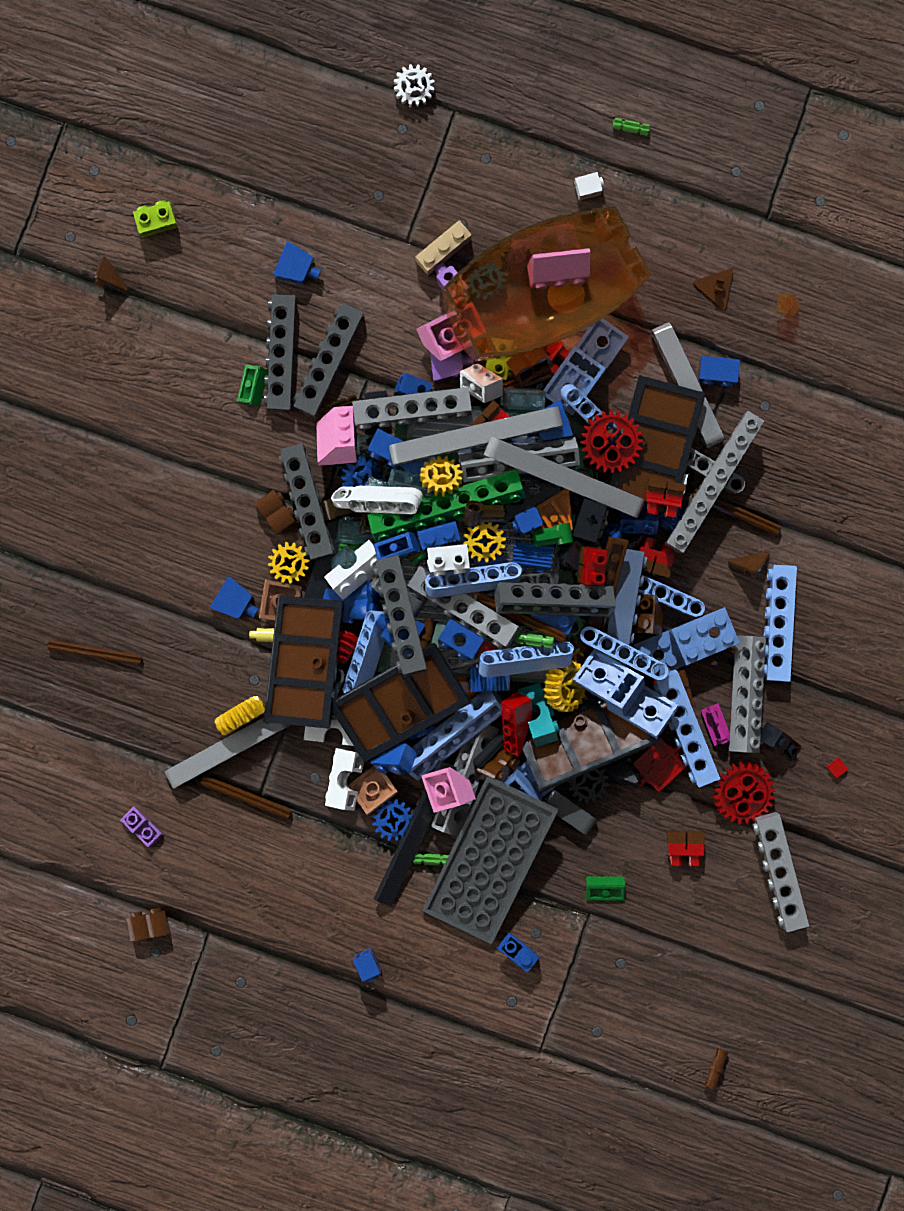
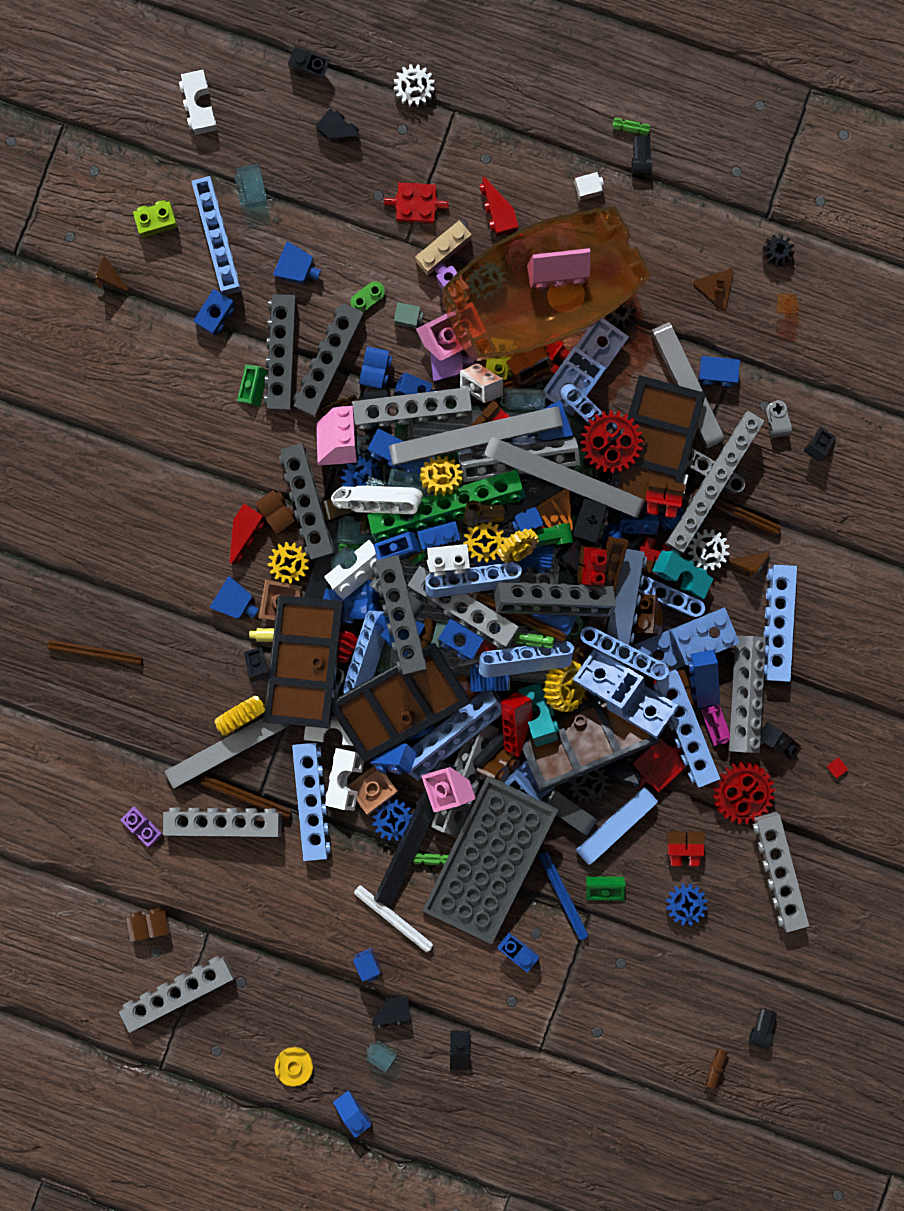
none -> light grey brick [119,956,235,1033]
none -> light grey brick [163,807,282,837]
none -> white arch [179,70,218,135]
none -> light blue brick [192,176,242,295]
none -> blue brick [193,289,235,336]
none -> red slope [229,504,265,565]
none -> clear light blue brick [234,164,268,209]
none -> black slope [244,647,269,683]
none -> yellow tile [274,1047,314,1087]
none -> black slope [288,46,330,78]
none -> light blue brick [292,742,331,861]
none -> black slope [315,108,360,143]
none -> blue slope [333,1090,372,1138]
none -> bright green plate [351,281,385,312]
none -> white axle [354,886,433,952]
none -> blue brick [359,346,392,390]
none -> clear light blue brick [366,1040,397,1073]
none -> black slope [372,994,411,1028]
none -> red plate [384,182,449,224]
none -> sand green brick [394,302,423,329]
none -> black slope [450,1030,470,1070]
none -> red slope [479,177,519,237]
none -> yellow gear [498,529,539,563]
none -> blue axle [538,851,589,940]
none -> light blue beam [576,787,658,865]
none -> black gear [604,296,637,329]
none -> black piece [631,136,652,175]
none -> teal arch [652,549,713,599]
none -> blue gear [665,883,708,925]
none -> white gear [687,529,729,571]
none -> blue brick [688,650,720,708]
none -> black piece [749,1008,777,1050]
none -> black gear [762,234,795,267]
none -> light grey piece [766,400,792,439]
none -> black slope [804,427,836,461]

